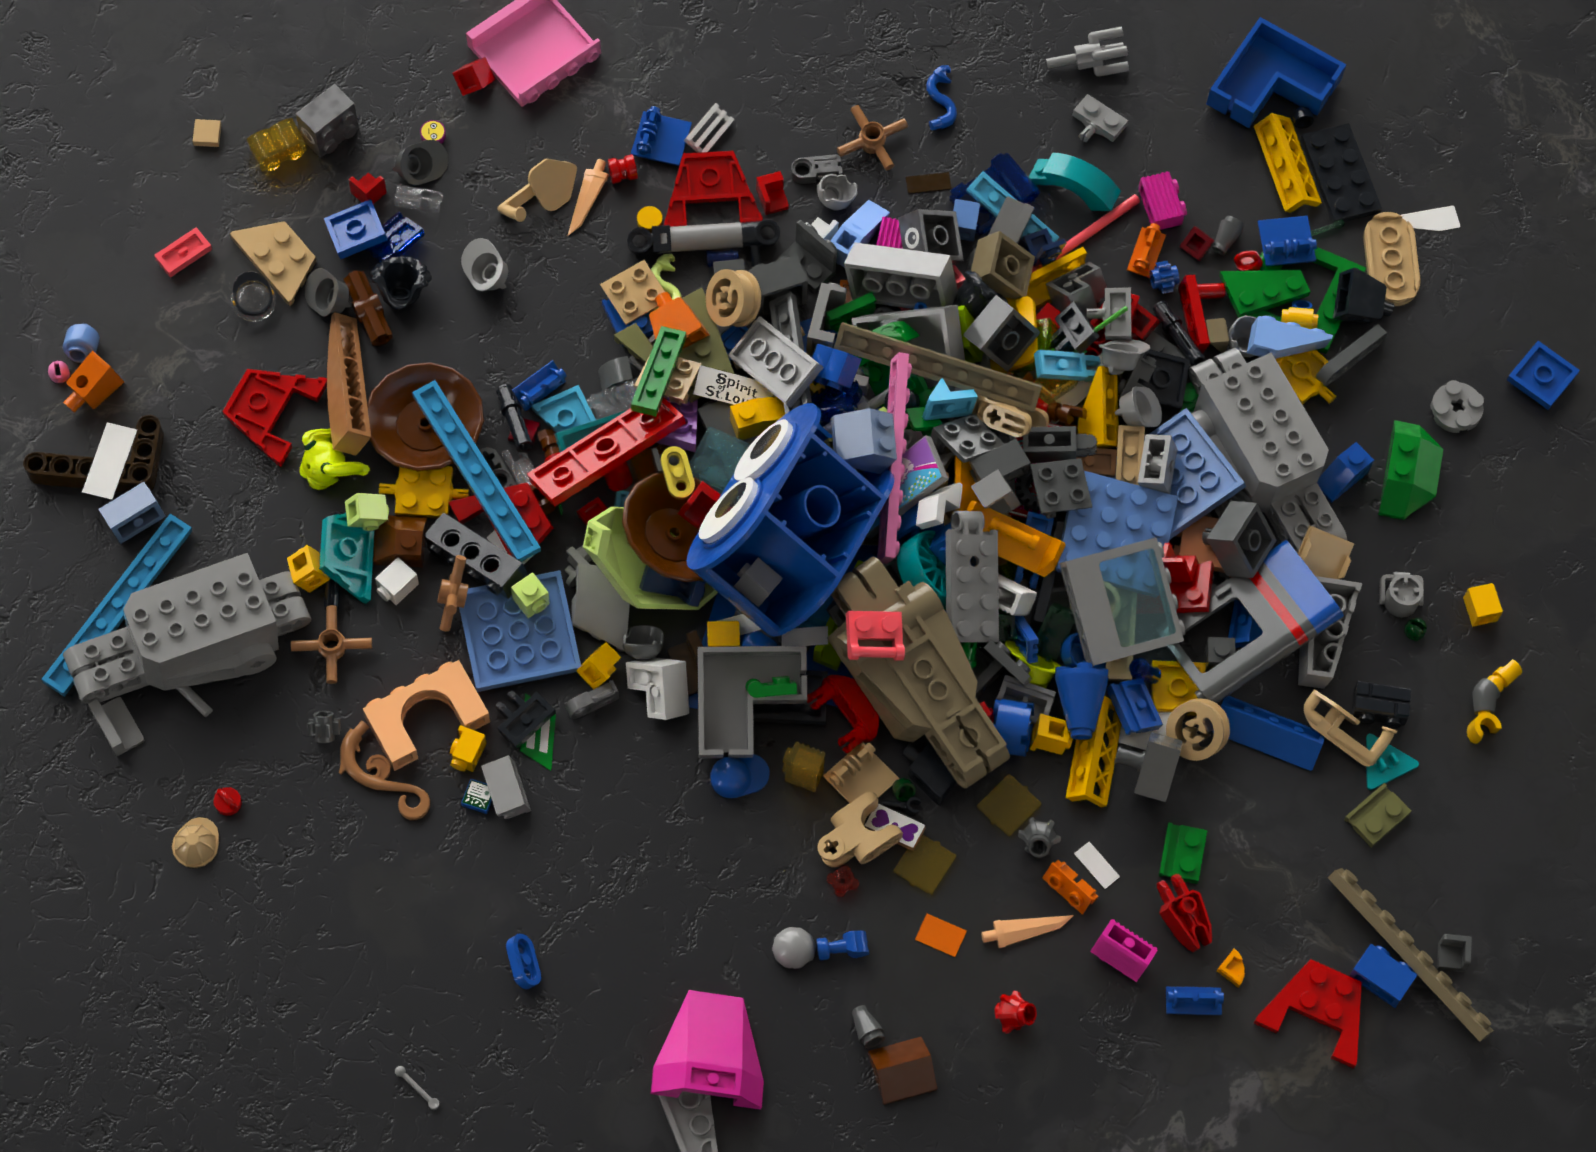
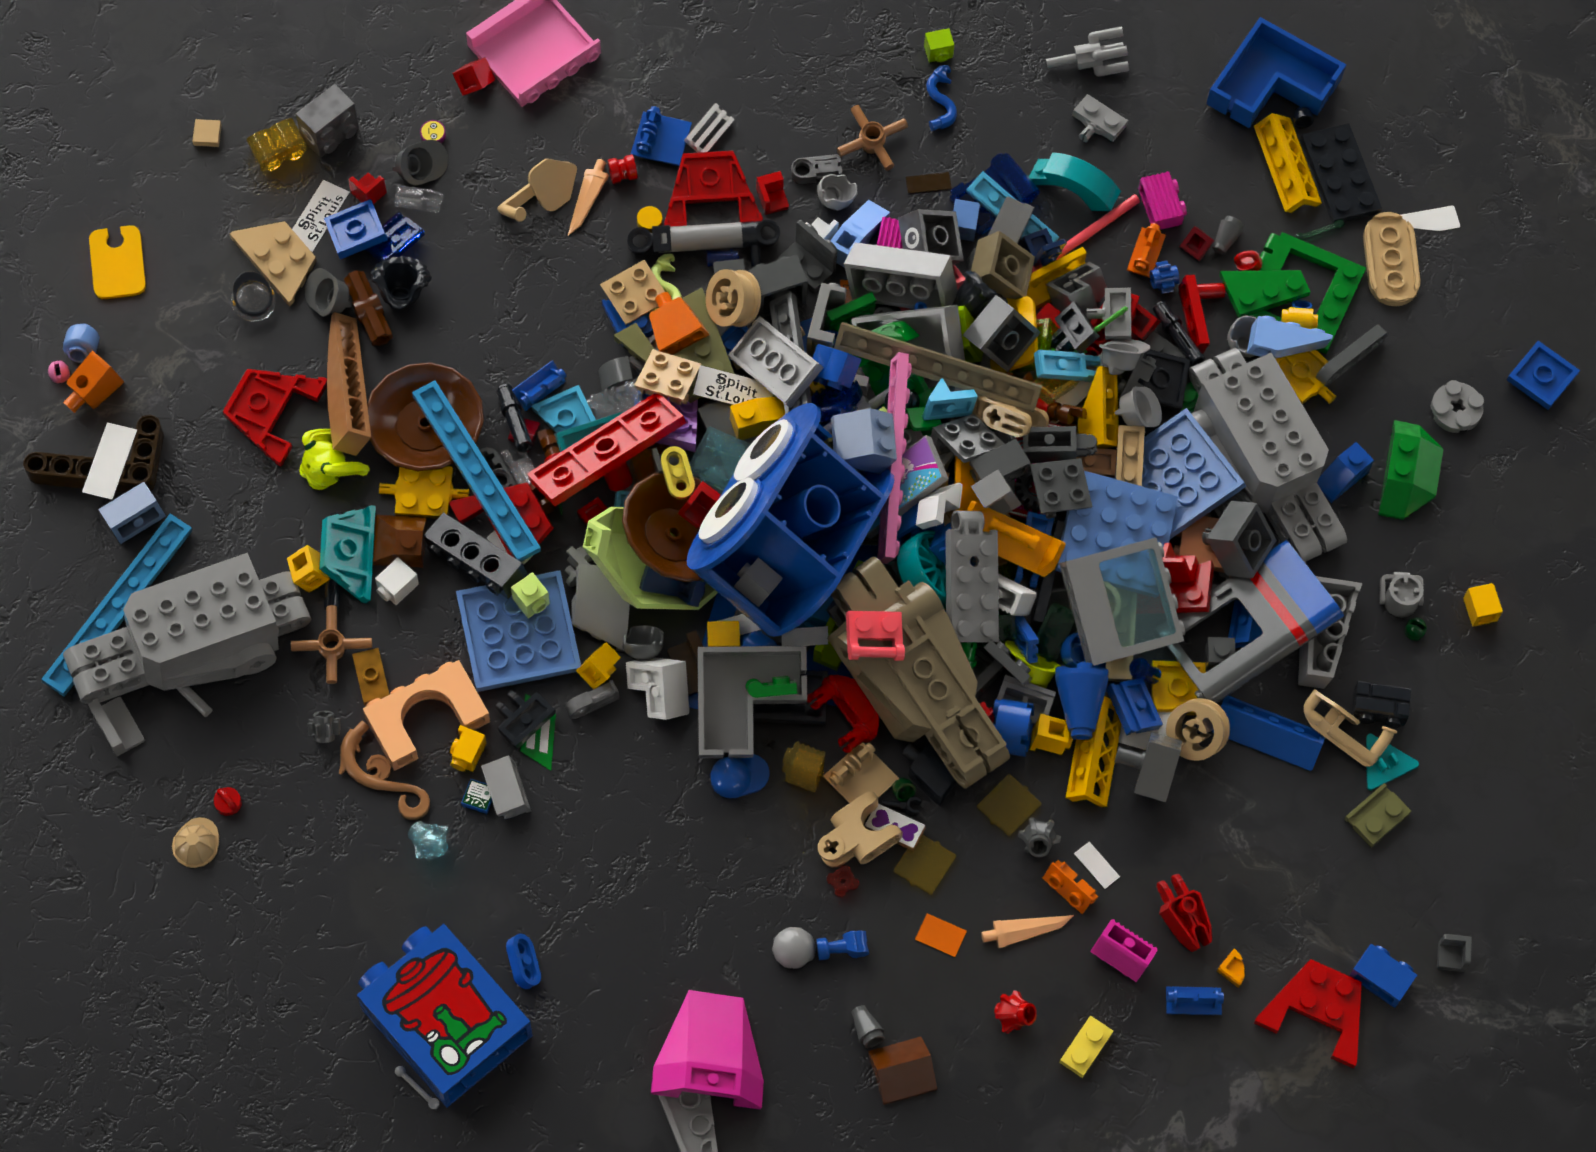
coral plate [154,227,212,278] -> none
yellowish green brick [345,493,389,531] -> none
medium nougat bar [437,555,469,632] -> none
light grey piece [461,238,509,291] -> none
green plate [631,326,686,416] -> none
light grey brick [1138,434,1177,494] -> none
green plate [1158,822,1207,884] -> none
dark tan slope [1205,318,1229,353] -> none
blue hinge [1257,216,1317,266] -> none
tan piece [1298,525,1354,580] -> none
dark tan plate [1328,868,1494,1042] -> none
black torso [1333,267,1394,324] -> none
yellow piece [1467,659,1523,744] -> none
none -> yellow piece [89,225,146,299]
none -> white sticker [292,180,350,252]
none -> pearl gold plate [352,648,390,706]
none -> brick [357,924,533,1108]
none -> clear light blue rock [408,821,449,861]
none -> lime plate [924,28,954,63]
none -> light yellow plate [1059,1016,1113,1078]

